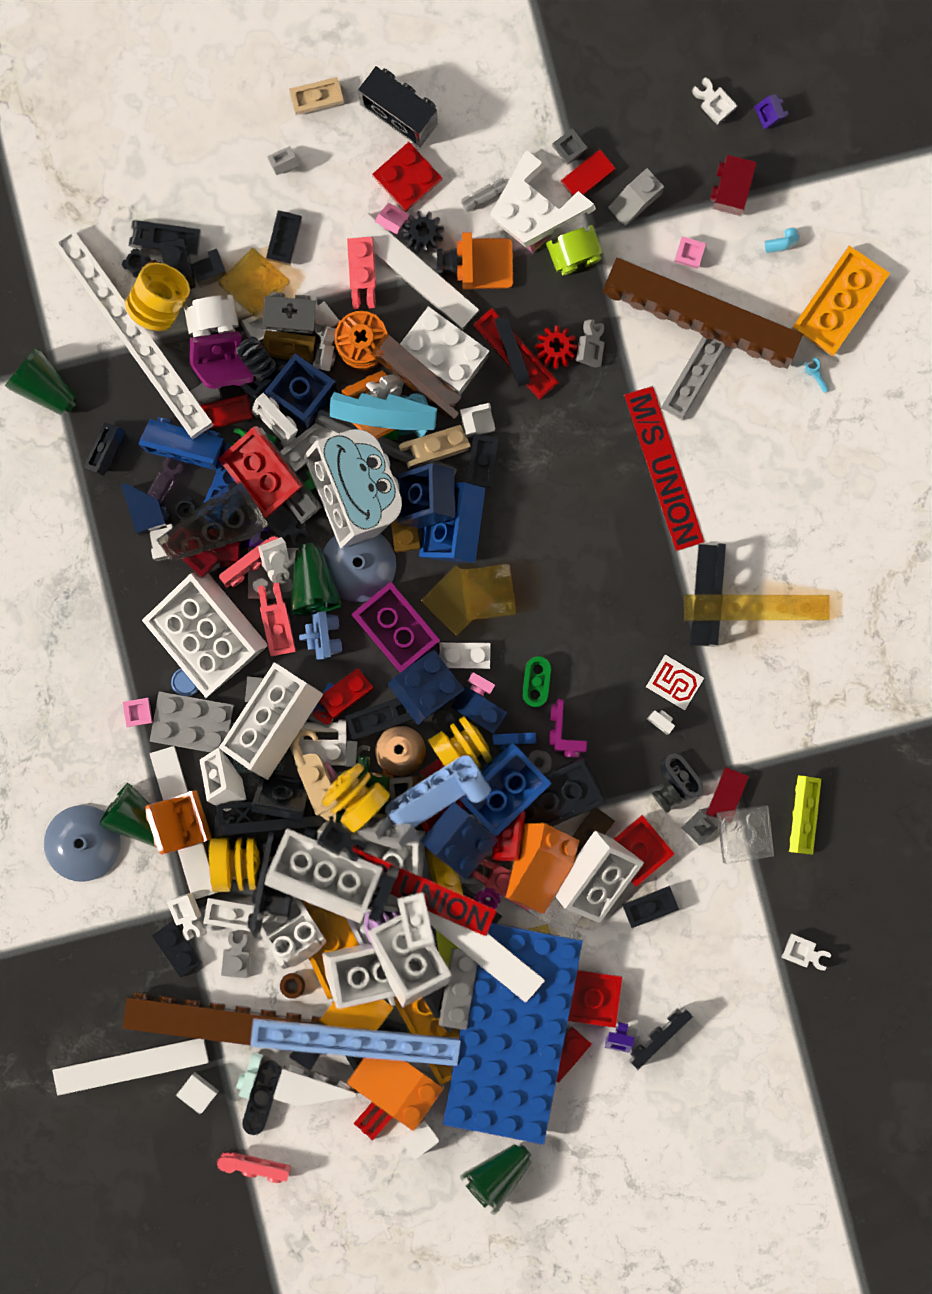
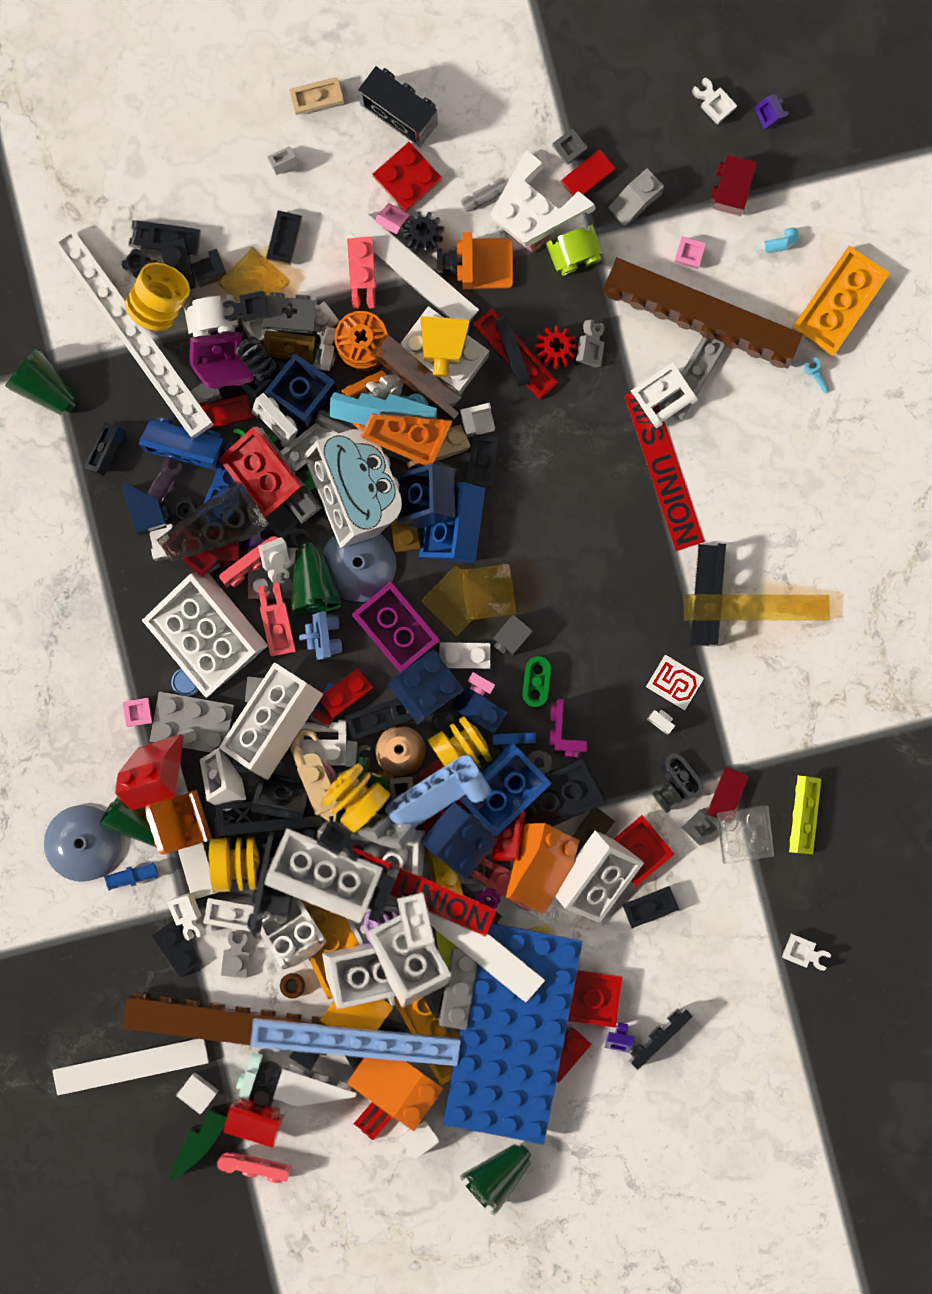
none -> blue pin [104,862,158,891]
none -> red slope [115,734,184,811]
none -> dark green slope [169,1107,228,1180]
none -> black plate [223,291,270,322]
none -> red slope [224,1097,284,1148]
none -> orange wing [361,413,452,465]
none -> yellow torso [420,316,469,377]
none -> dark grey brick [493,615,532,656]
none -> white plate [631,362,698,429]

